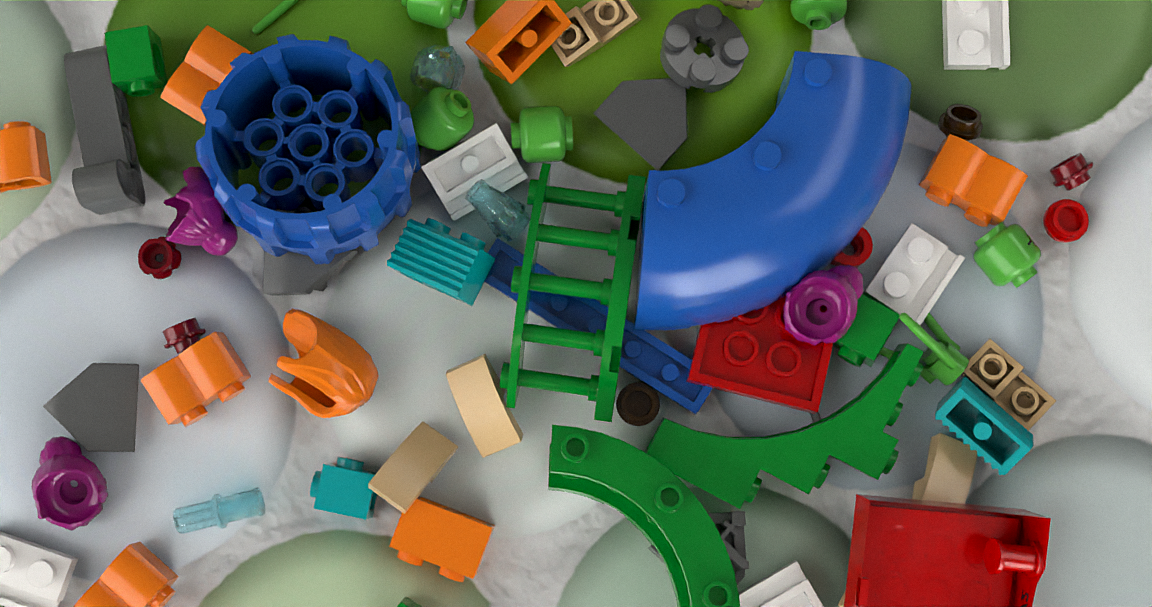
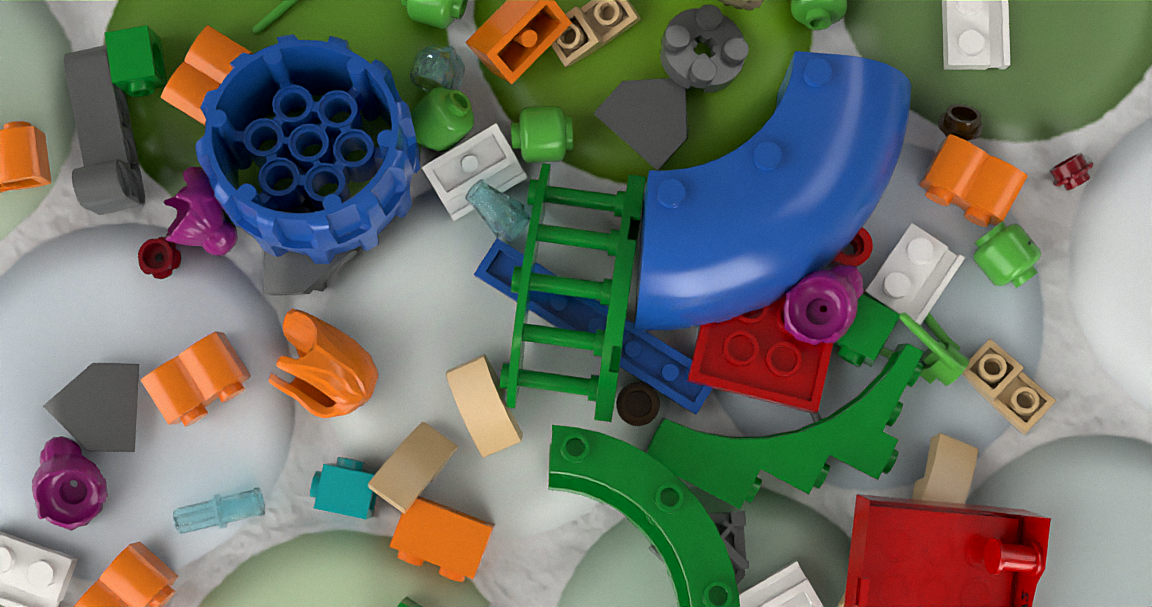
dark red plate [162,318,206,354] -> none
teal brick [387,218,495,306] -> none
teal brick [935,376,1034,475] -> none
red plate [1043,199,1089,243] -> none

